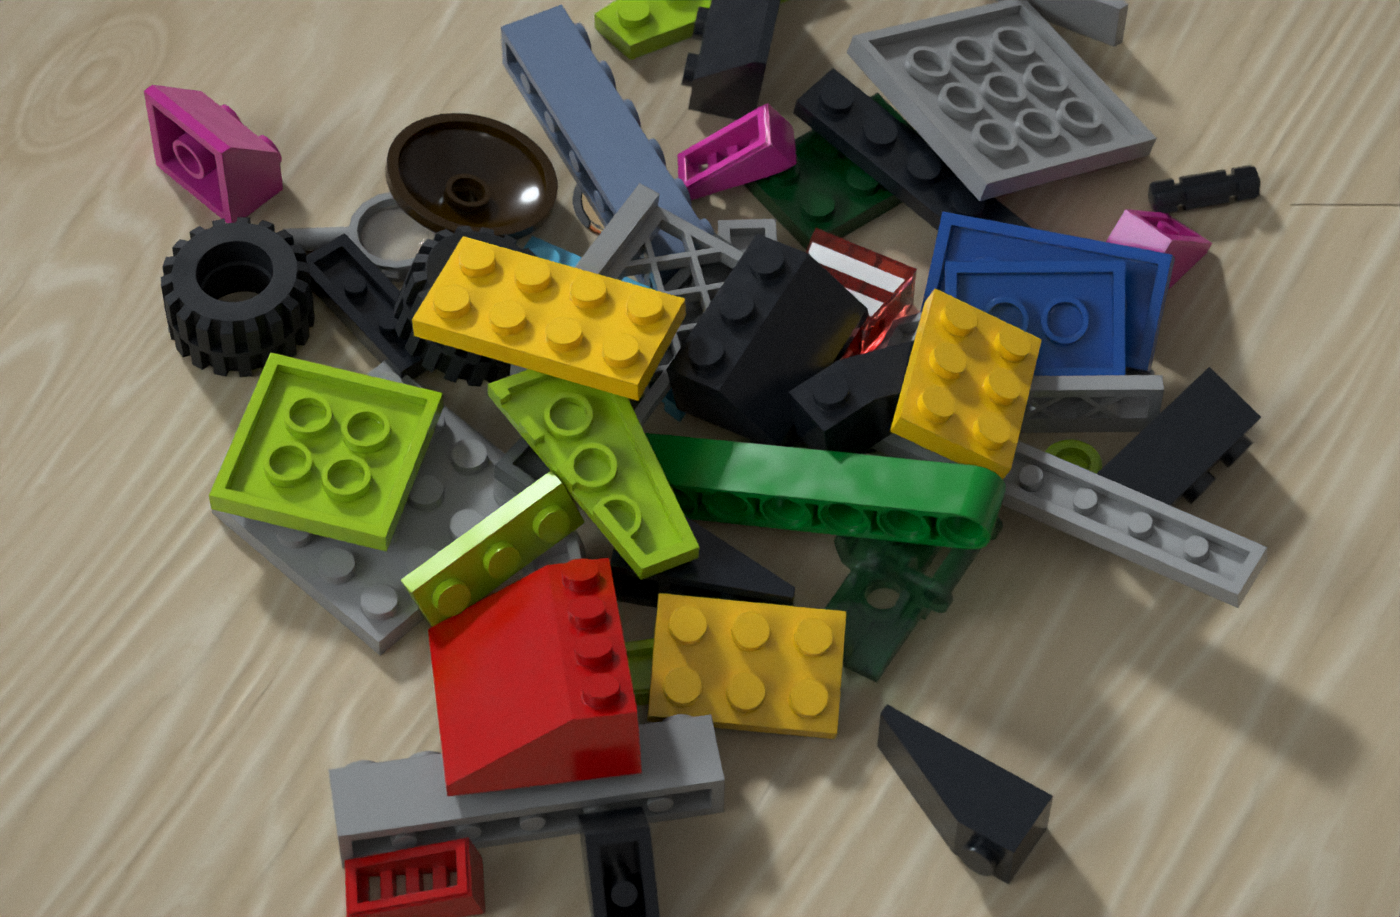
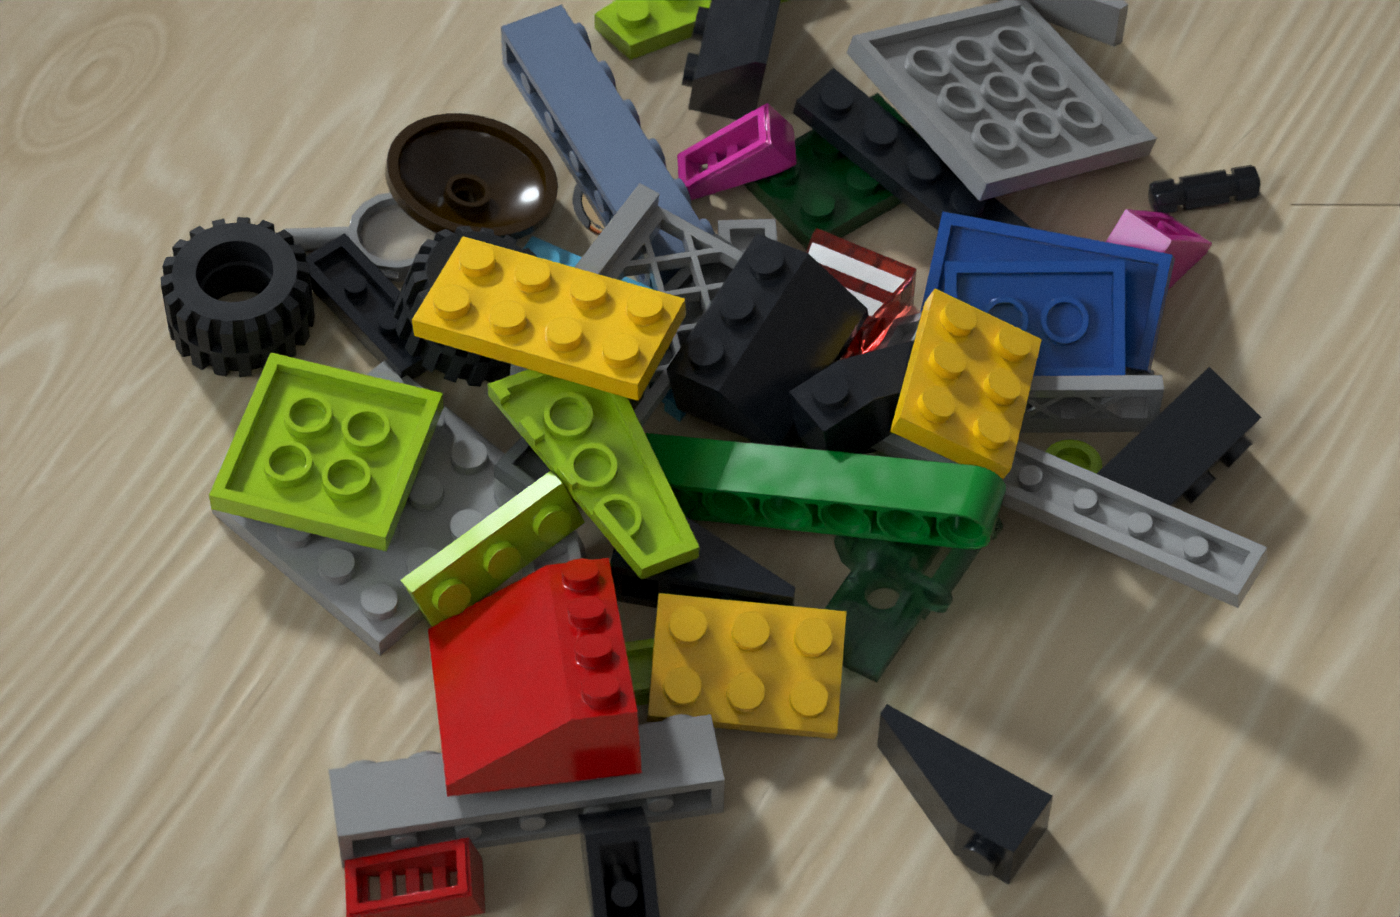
dark pink slope [144,85,283,223] -> none

